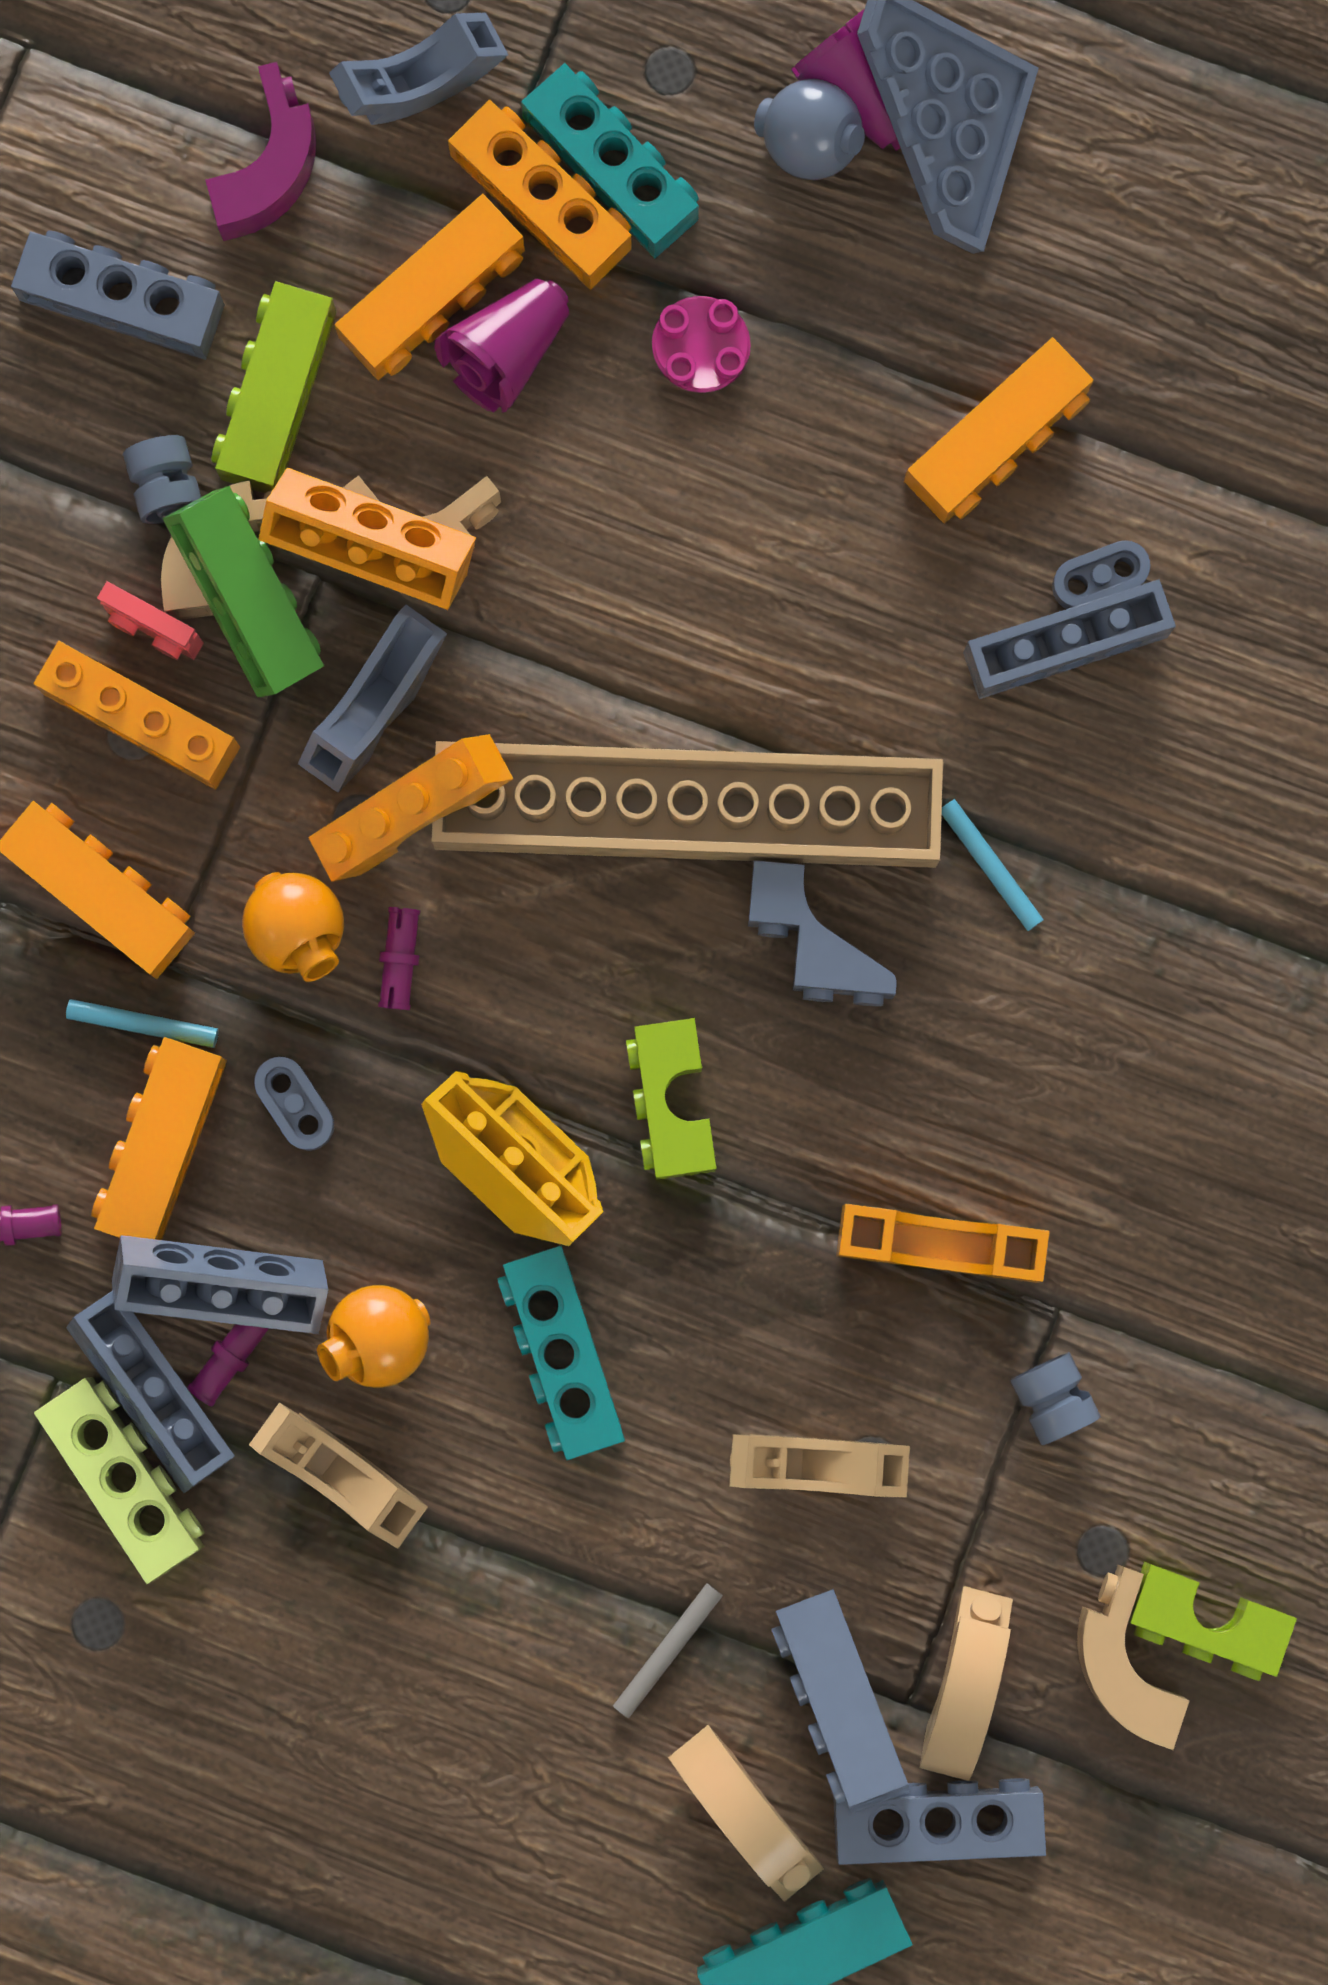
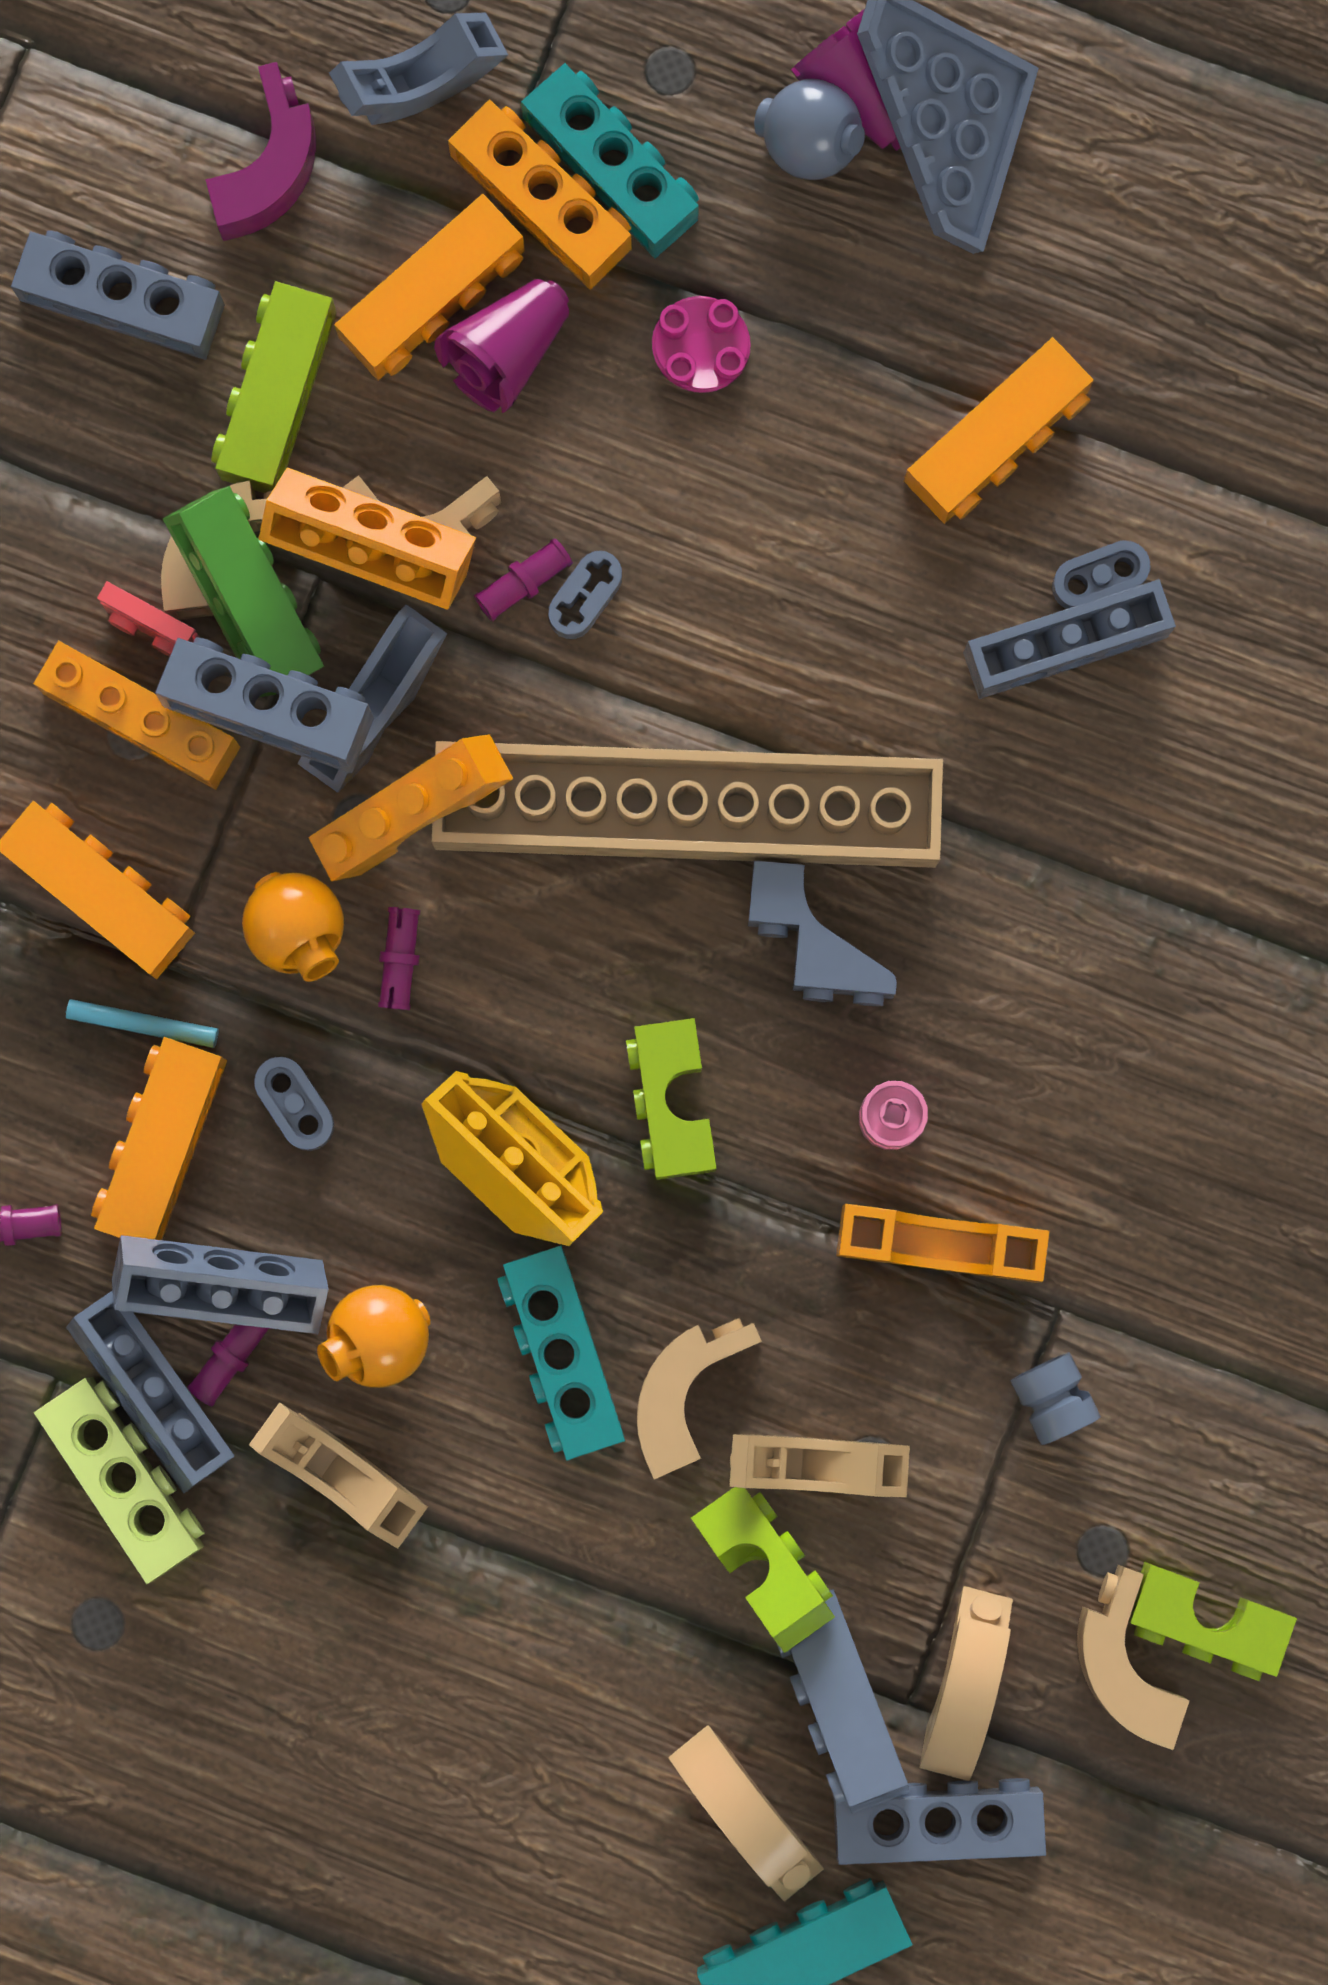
sand blue wheel [123,435,201,524] -> none
light grey bar [613,1583,723,1718] -> none
medium azure bar [942,799,1044,931] -> none
none -> sand blue brick [155,637,374,774]
none -> magenta pin [473,538,573,622]
none -> sand blue beam [548,551,622,639]
none -> tan arch [637,1318,762,1479]
none -> lime arch [691,1487,835,1653]
none -> bright pink wheel [859,1081,928,1150]

